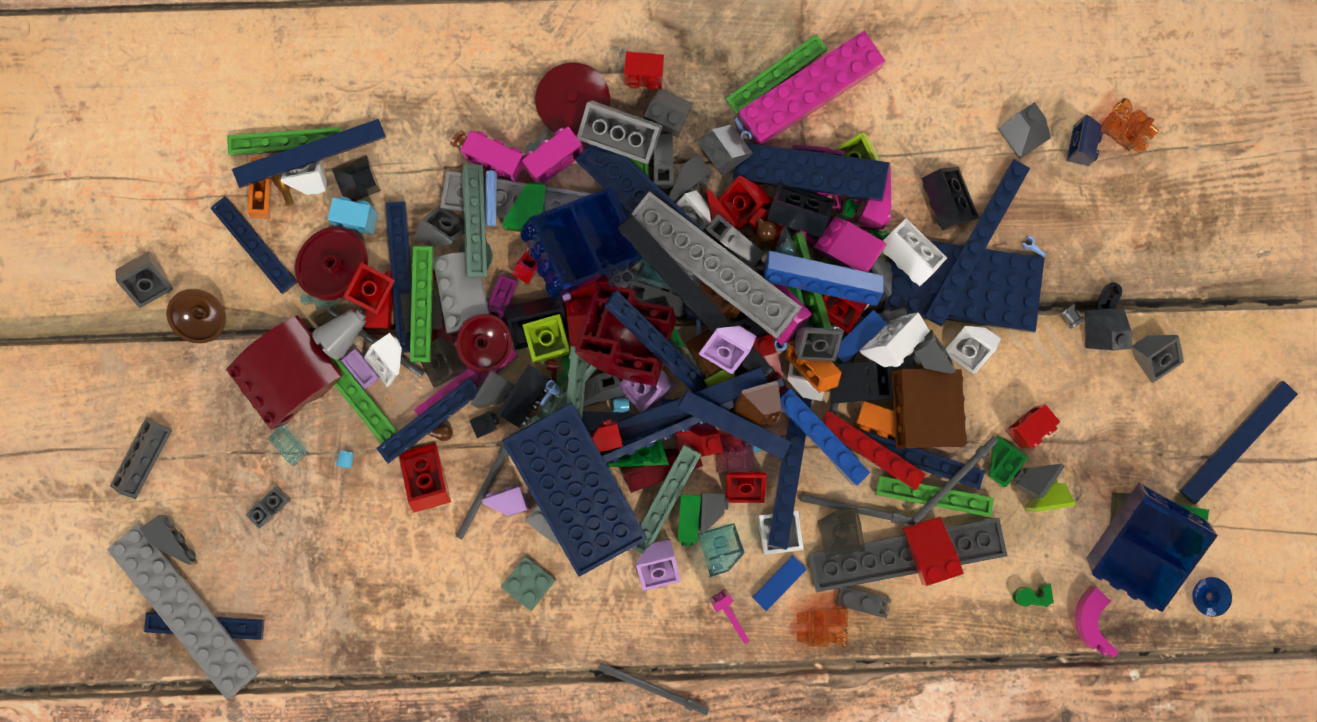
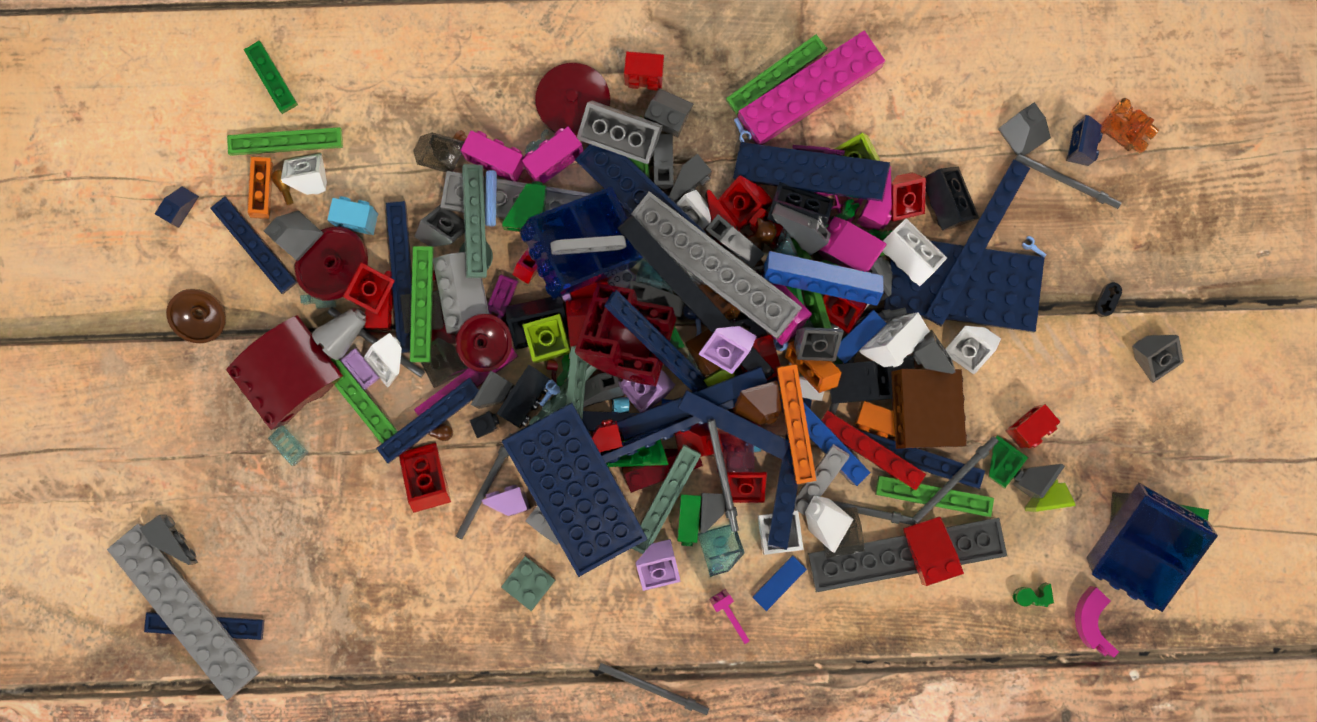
dark grey fence [110,417,172,499] -> none
dark grey slope [115,251,173,308] -> none
dark blue tile [232,119,386,188] -> none
dark grey slope [246,486,291,529] -> none
black slope [332,156,381,202] -> none
medium azure hose [336,450,354,469] -> none
dark grey slope [697,124,753,176] -> none
clear orange hips [796,607,848,647] -> none
dark grey hinge [835,587,891,619] -> none
dark grey bush [1059,304,1085,329] -> none
black slope [1084,307,1132,351] -> none
dark blue tile [1179,381,1298,504] -> none
clear blue dish [1192,577,1232,617] -> none
none -> dark blue slope [155,186,199,228]
none -> green plate [243,40,298,114]
none -> dark grey slope [264,211,324,261]
none -> clear smoke slope [413,132,464,173]
none -> light grey beam [550,236,626,255]
none -> dark grey bar [707,419,739,532]
none -> dark grey slope [772,204,831,256]
none -> orange plate [776,364,816,484]
none -> light grey plate [794,444,850,516]
none -> white slope [805,495,854,553]
none -> red slope [891,172,926,221]
none -> dark grey bar [1015,153,1121,209]

